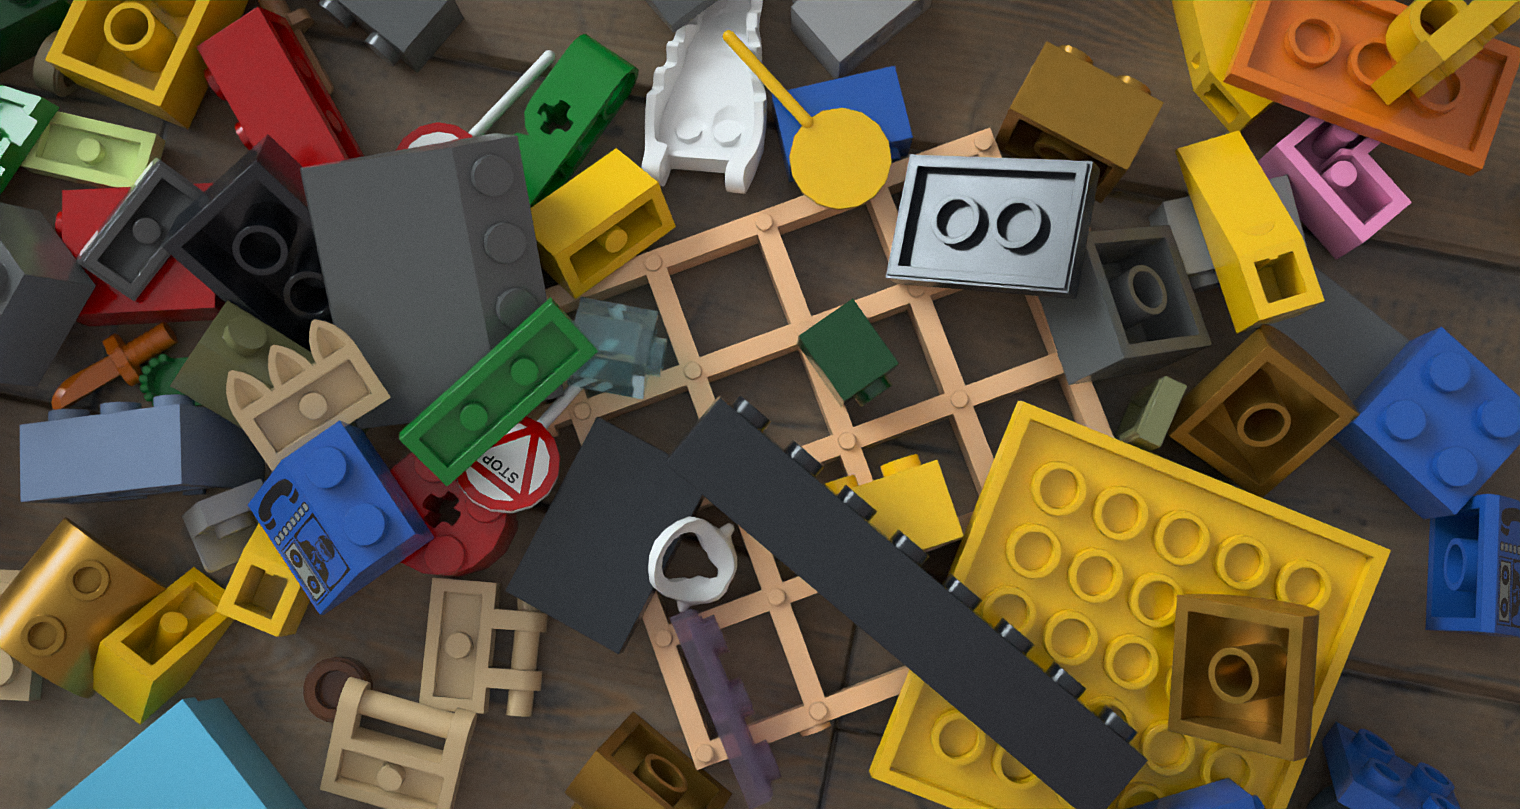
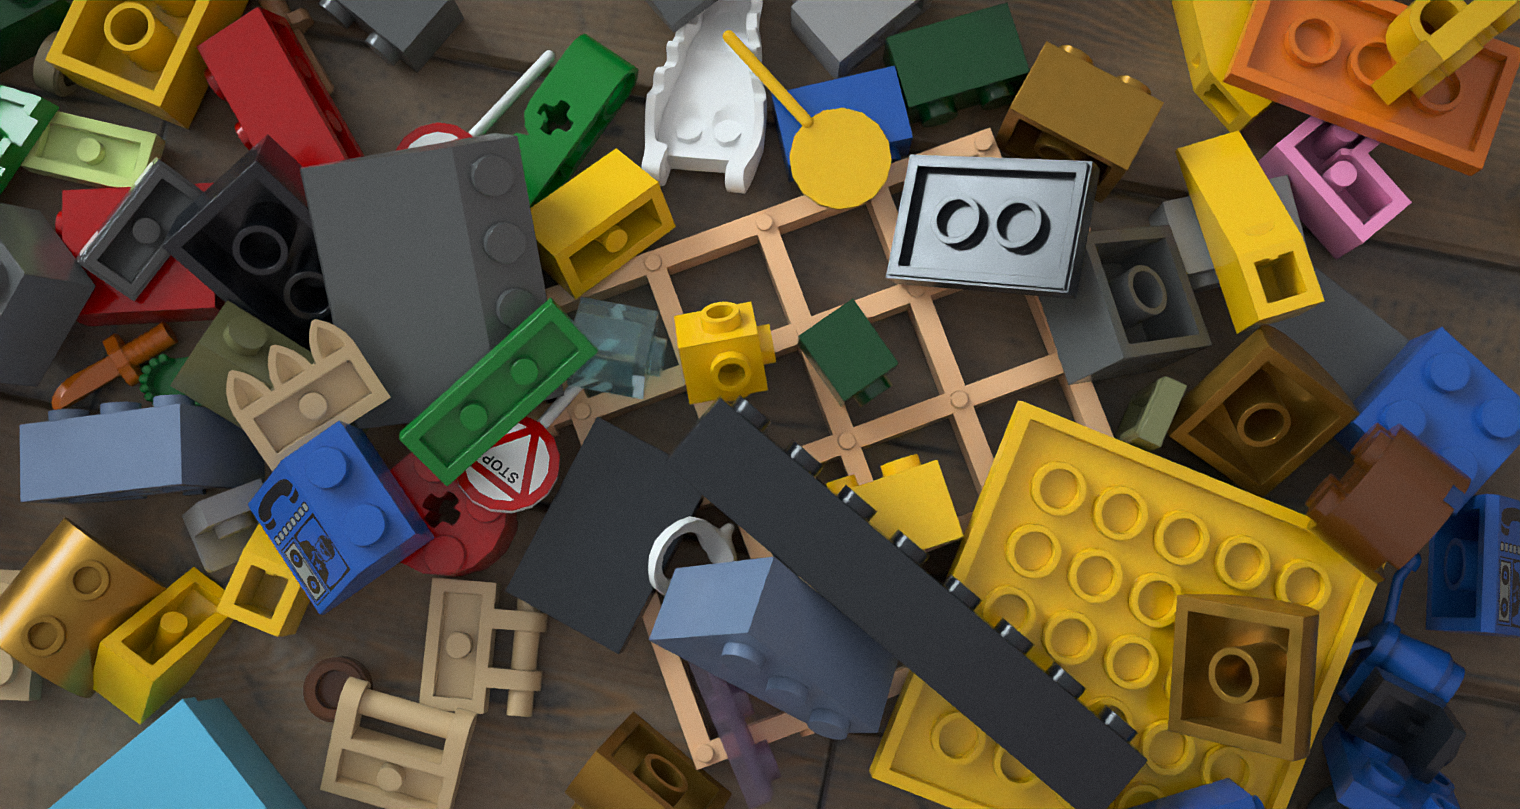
none -> sand blue wedge [649,557,898,740]
none -> yellow brick [674,302,776,405]
none -> dark green brick [883,2,1030,128]
none -> reddish brown brick [1305,422,1471,584]
none -> blue piece [1336,553,1465,704]
none -> black bracket [1338,666,1466,784]

